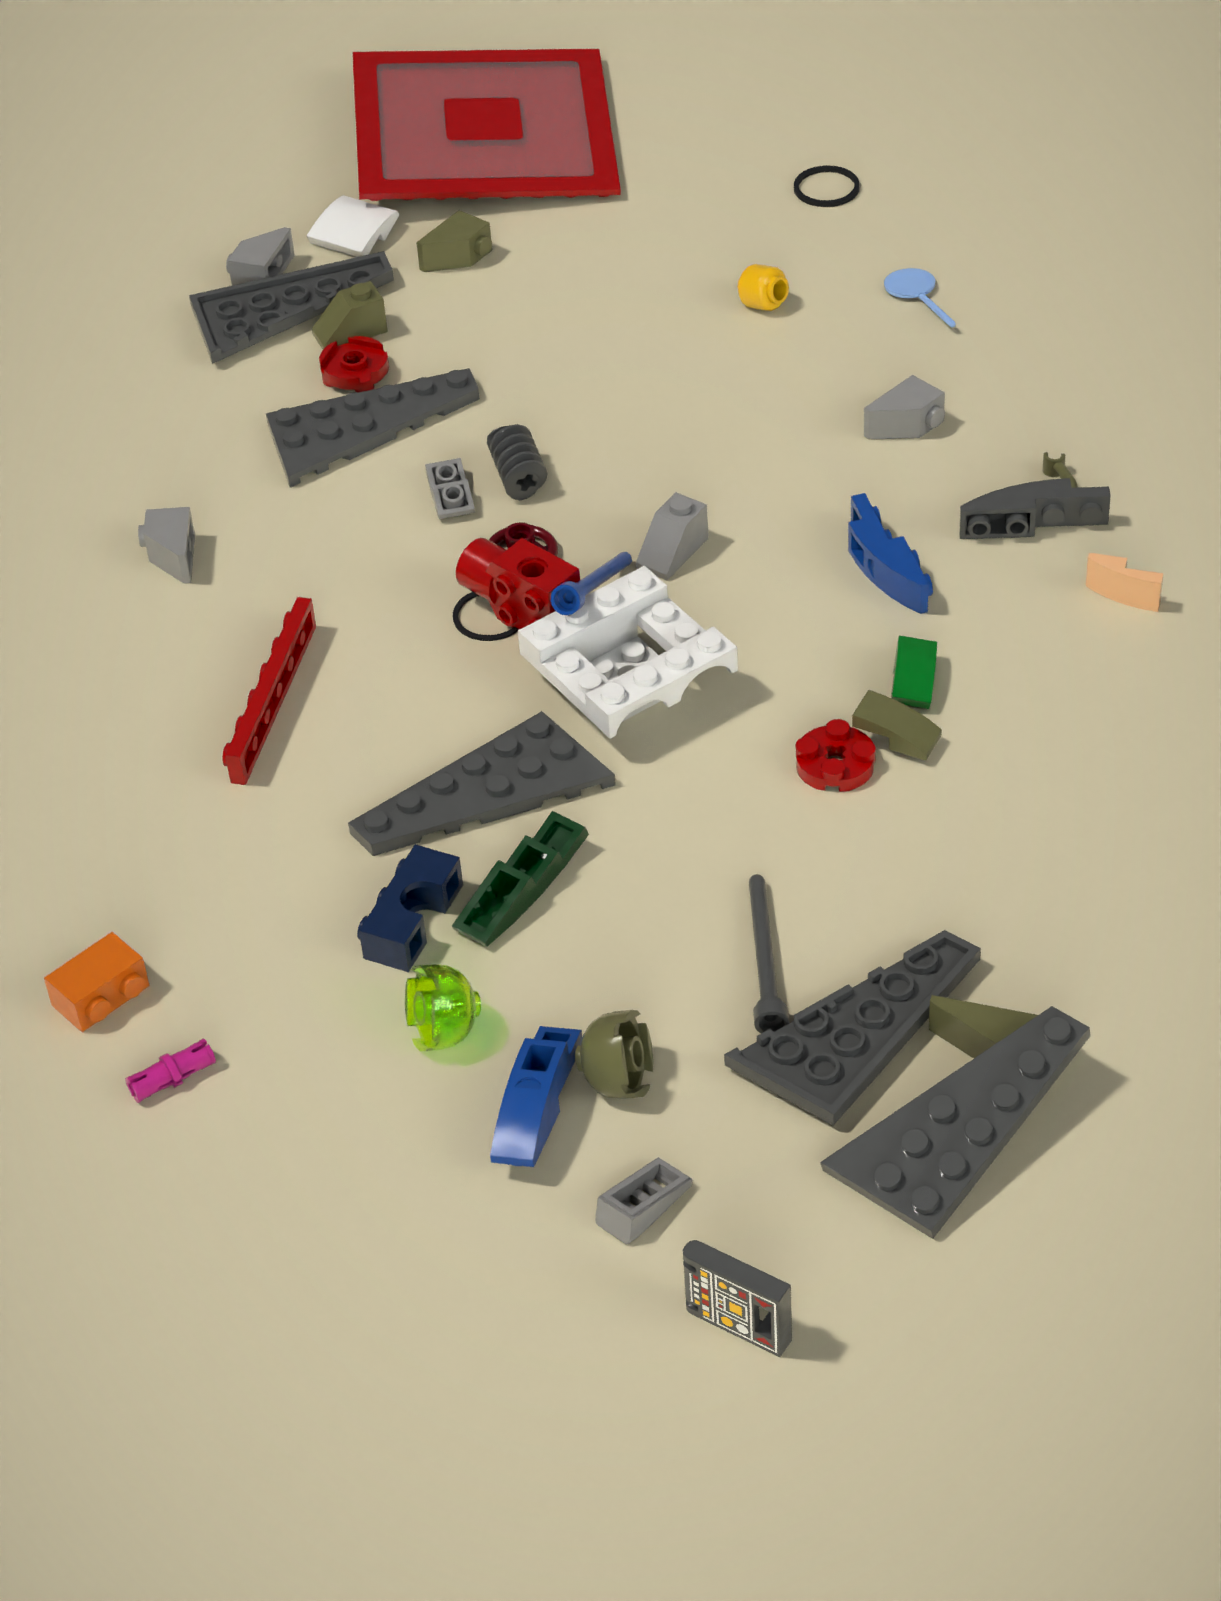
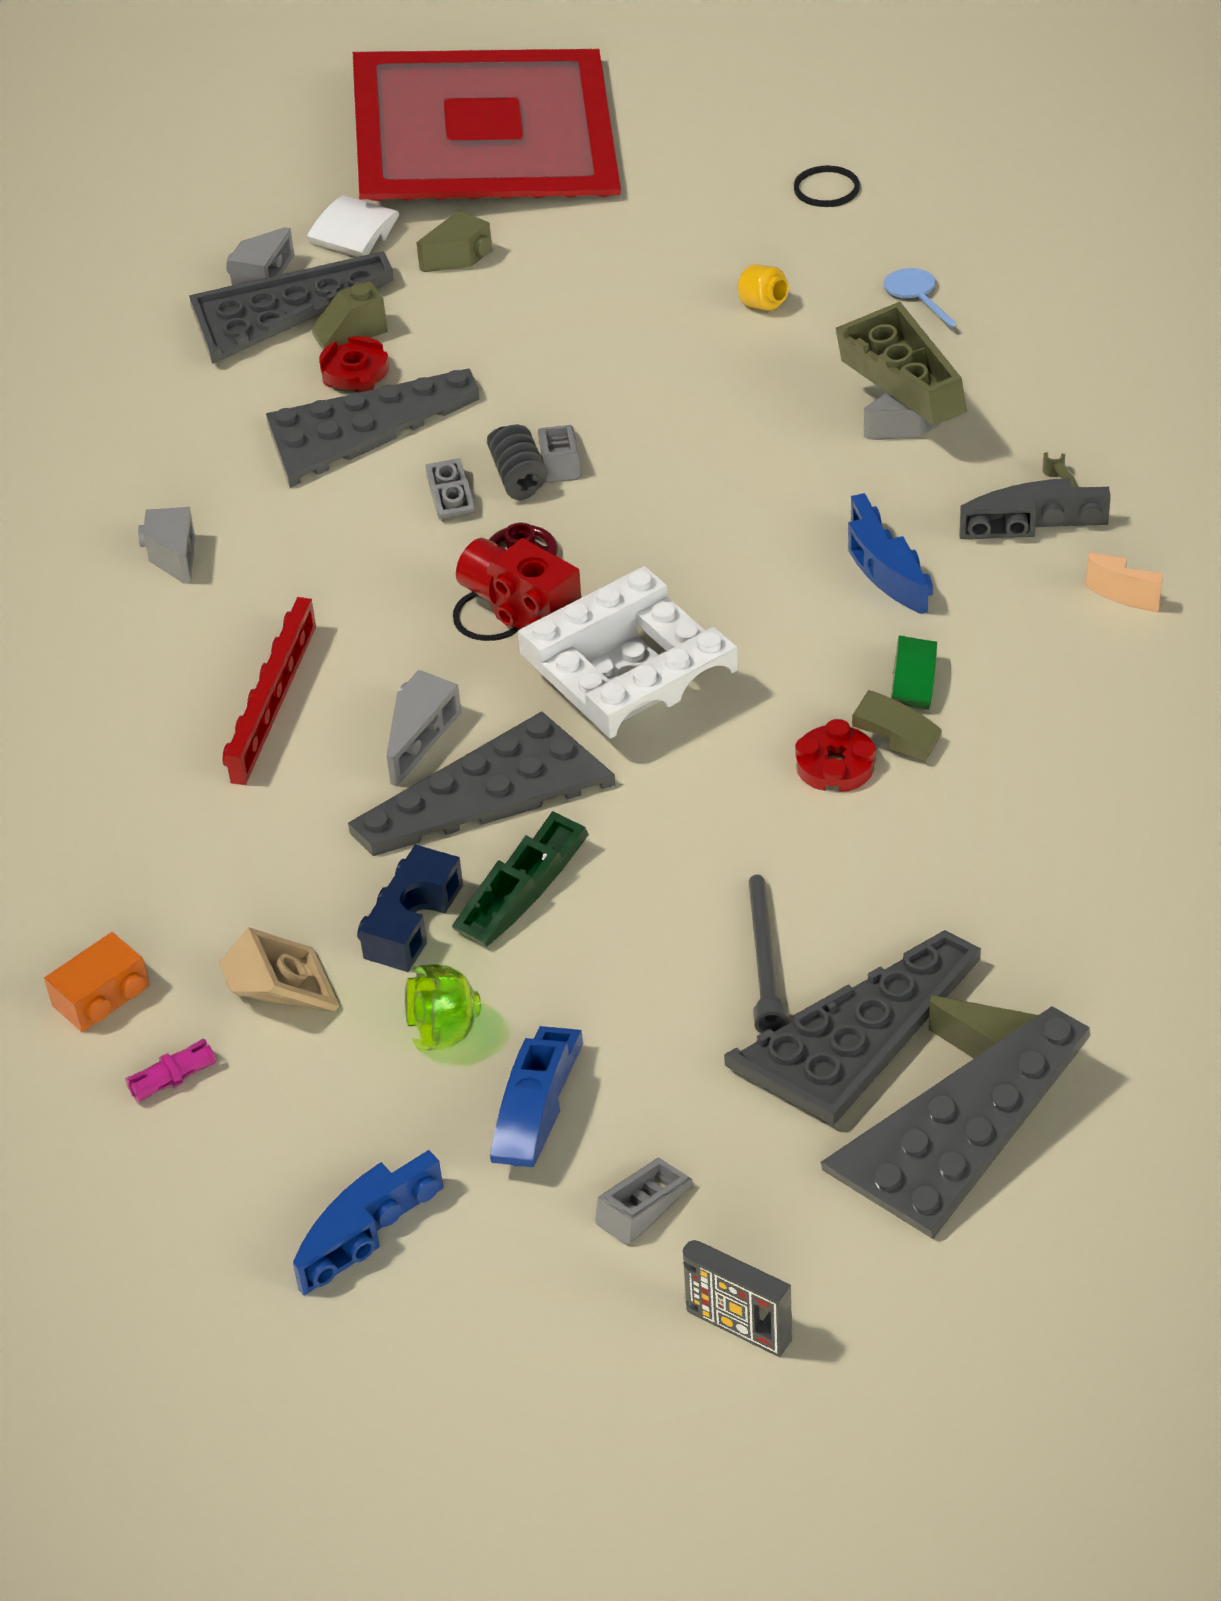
blue piece [551,552,632,615] -> none
olive cylinder [575,1010,653,1099] -> none
light grey slope [636,492,708,580] -> none
none -> tan slope [219,927,340,1012]
none -> blue slope [293,1150,444,1296]
none -> light grey slope [386,670,462,786]
none -> light grey slope [538,425,581,482]
none -> olive wedge [835,302,967,425]

